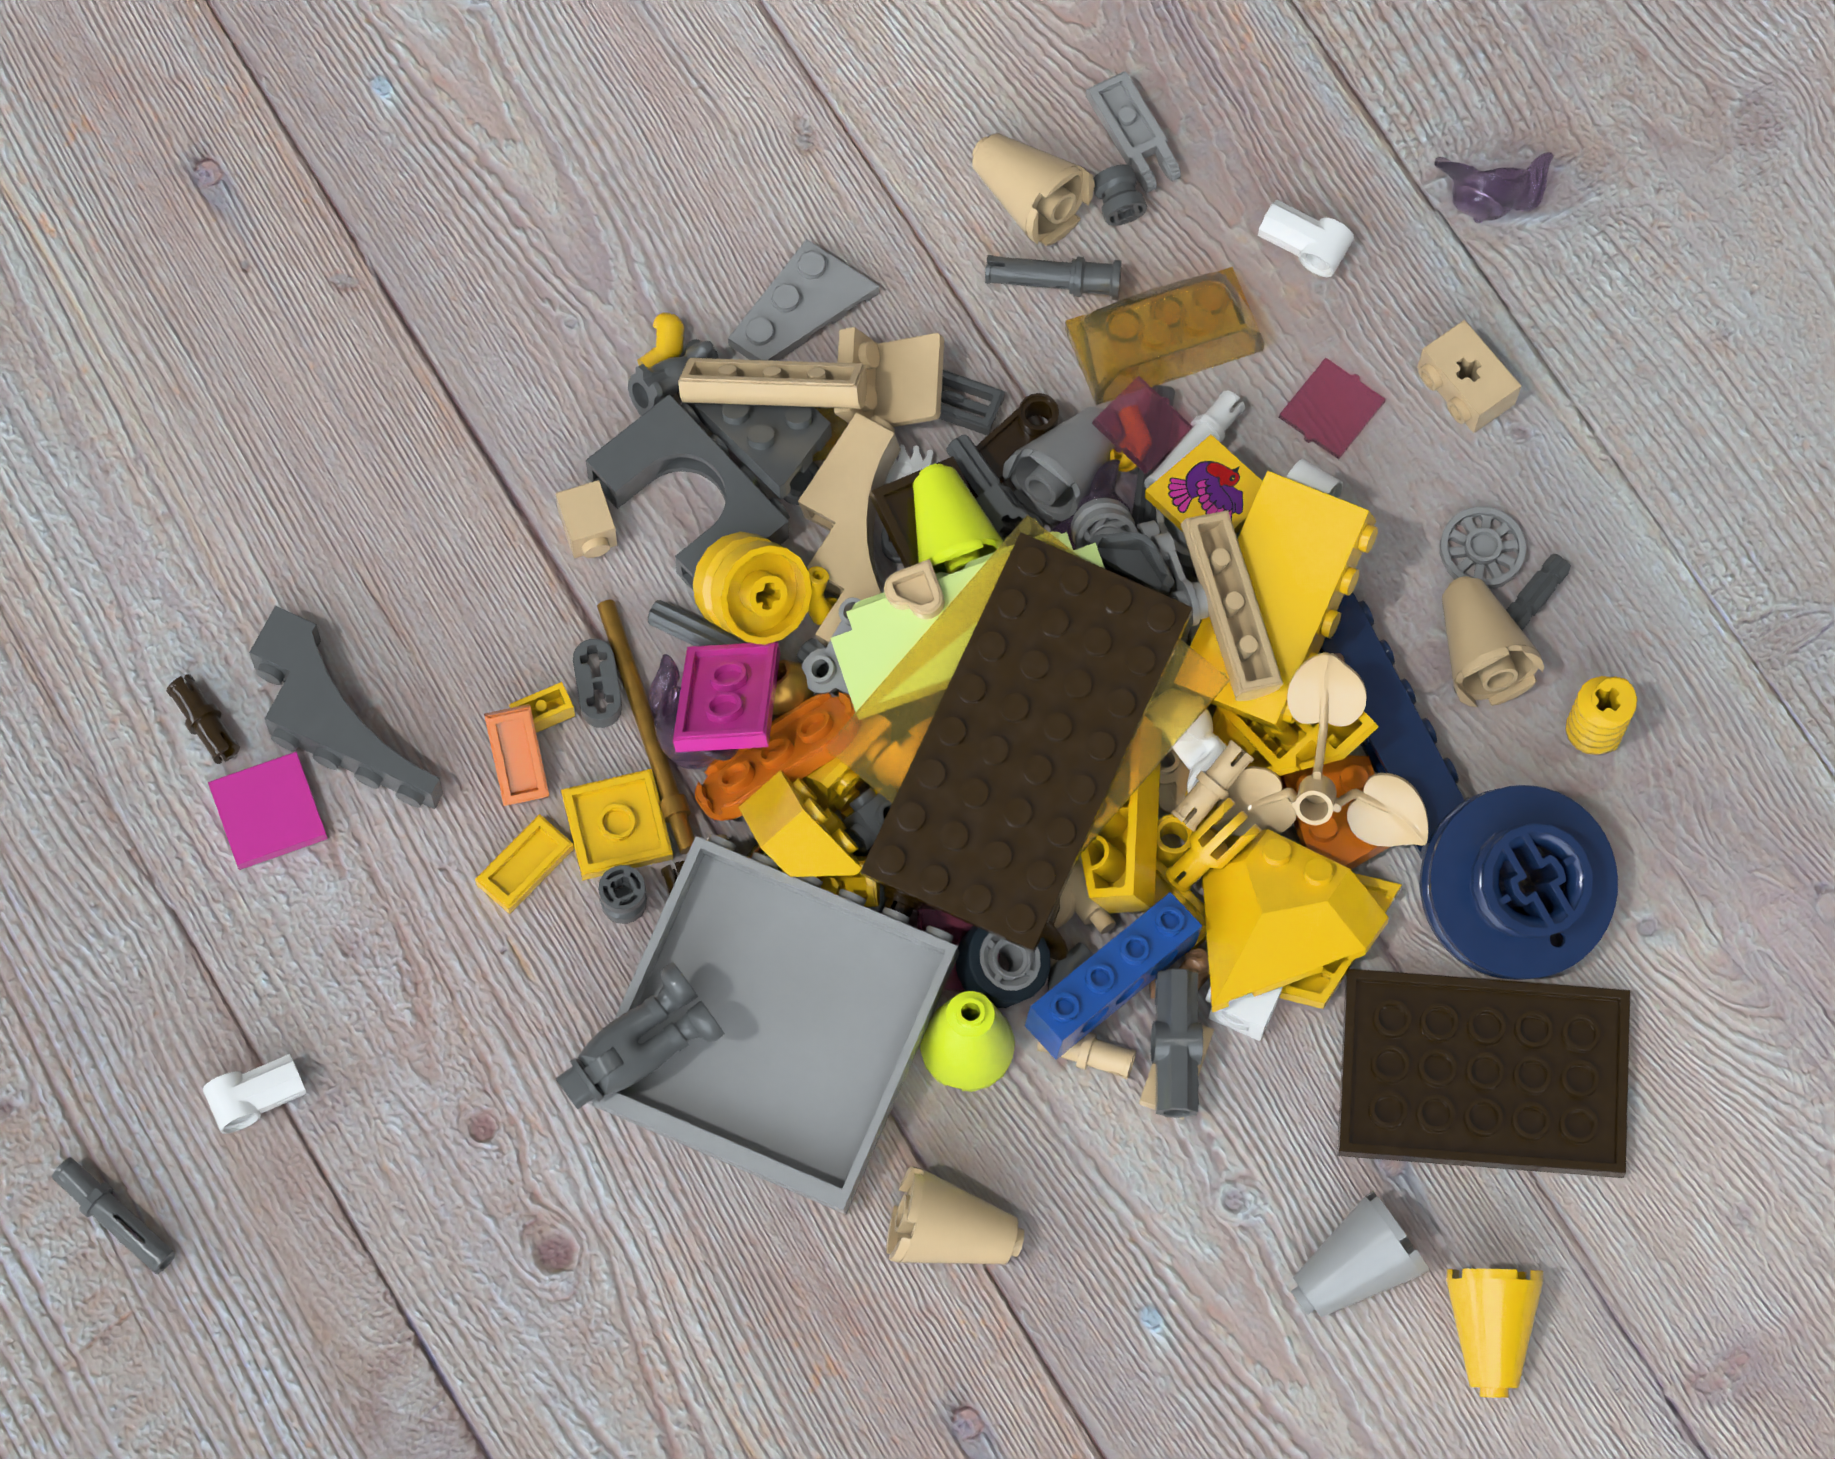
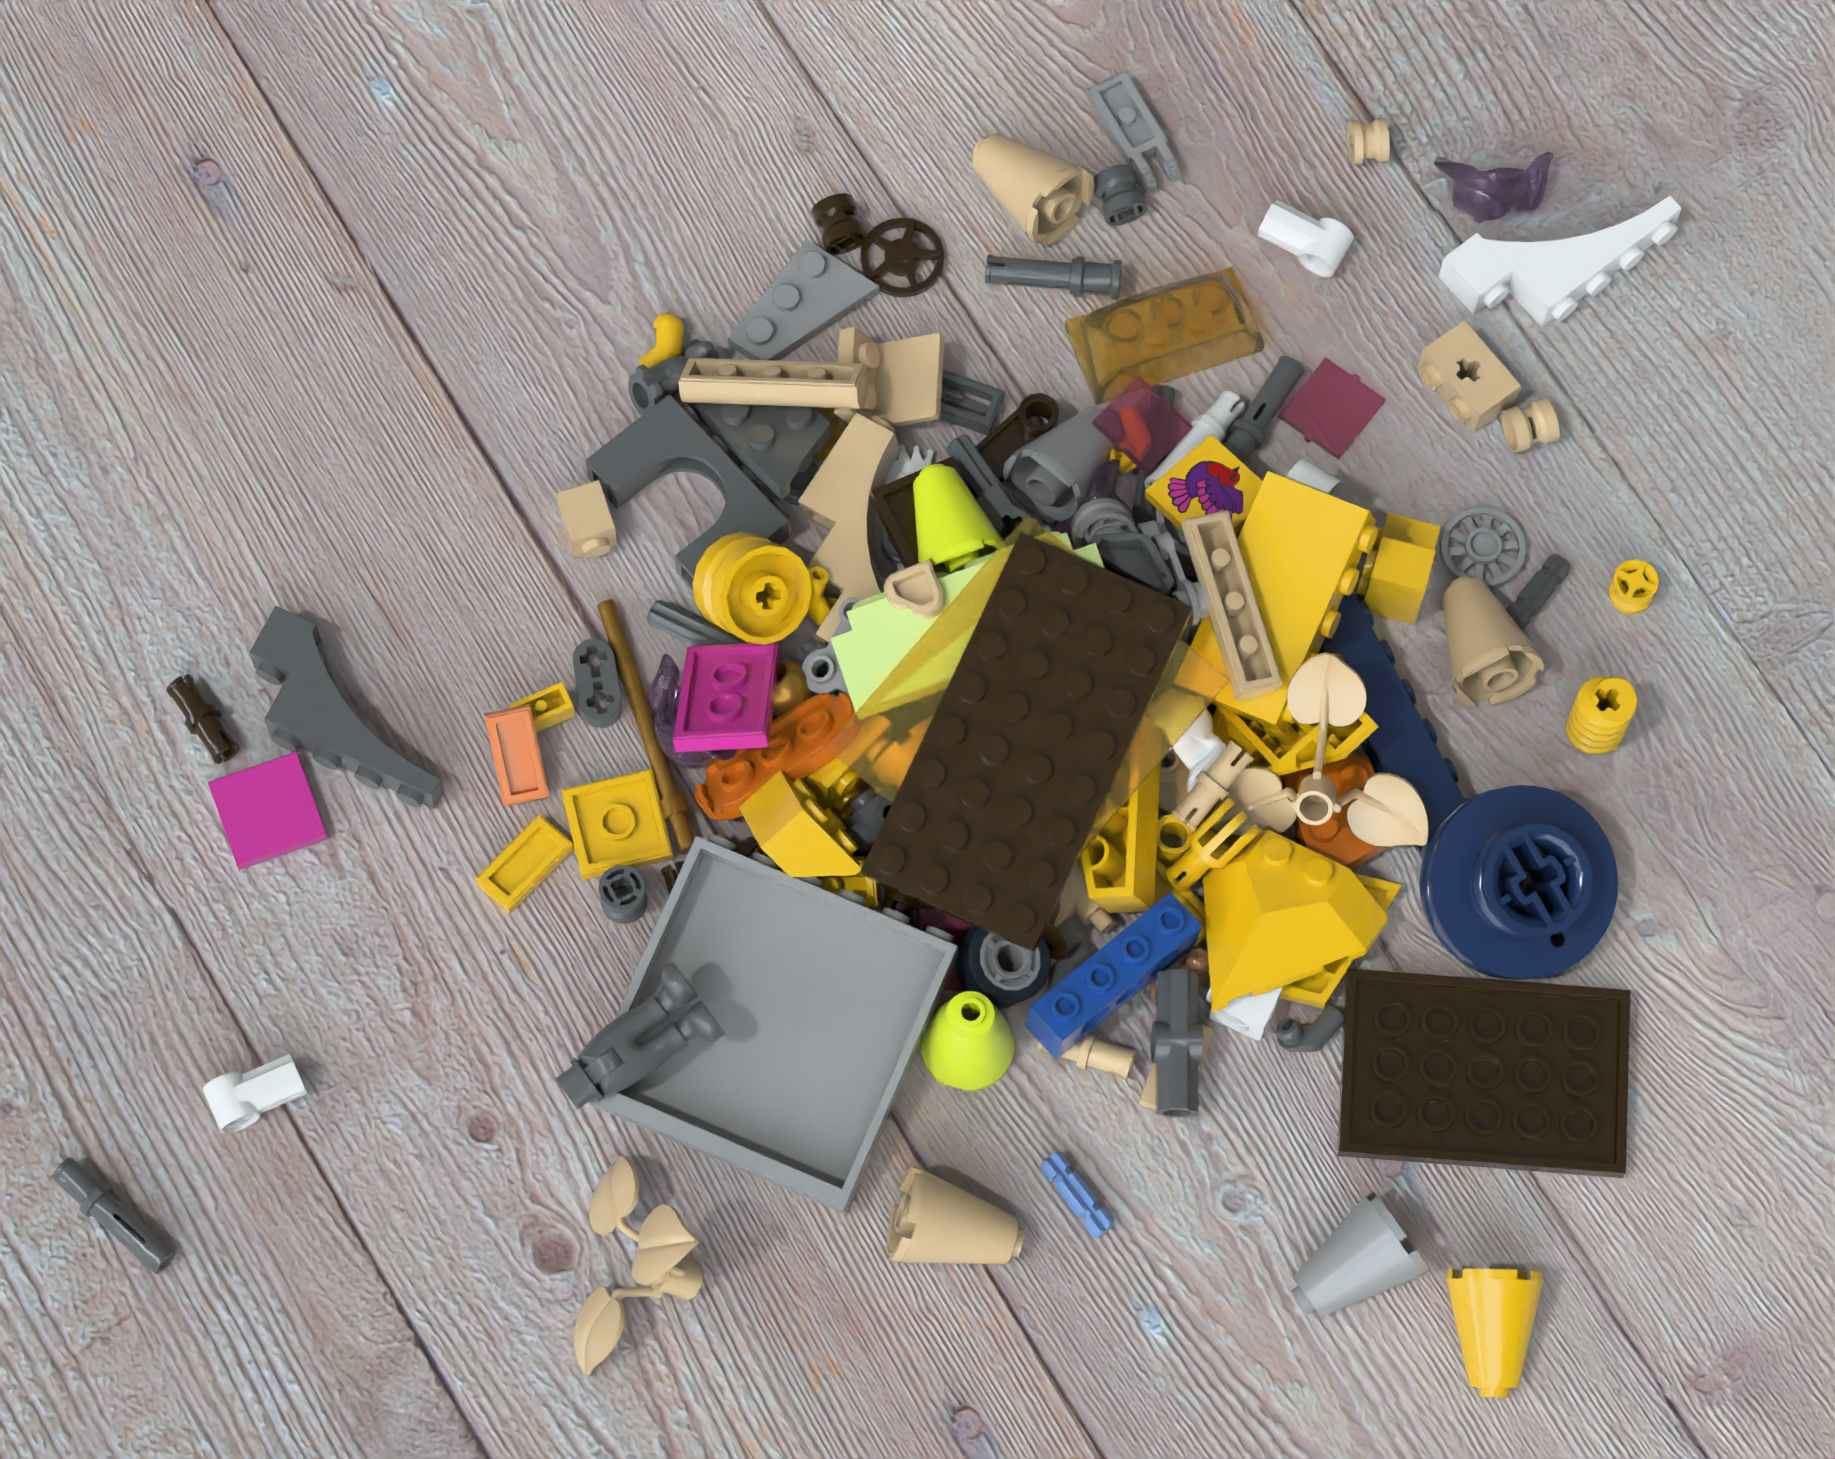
none -> tan plant [574,1156,703,1376]
none -> dark brown wheel [811,193,868,255]
none -> dark brown wheel [861,218,944,297]
none -> medium blue axle [1041,1151,1114,1238]
none -> dark grey pin [1224,356,1304,464]
none -> dark grey arm [1276,1005,1344,1052]
none -> tan wheel [1347,118,1390,165]
none -> yellow brick [1357,513,1441,625]
none -> white arch [1438,196,1682,327]
none -> tan wheel [1501,398,1560,453]
none -> yellow wheel [1608,559,1659,615]

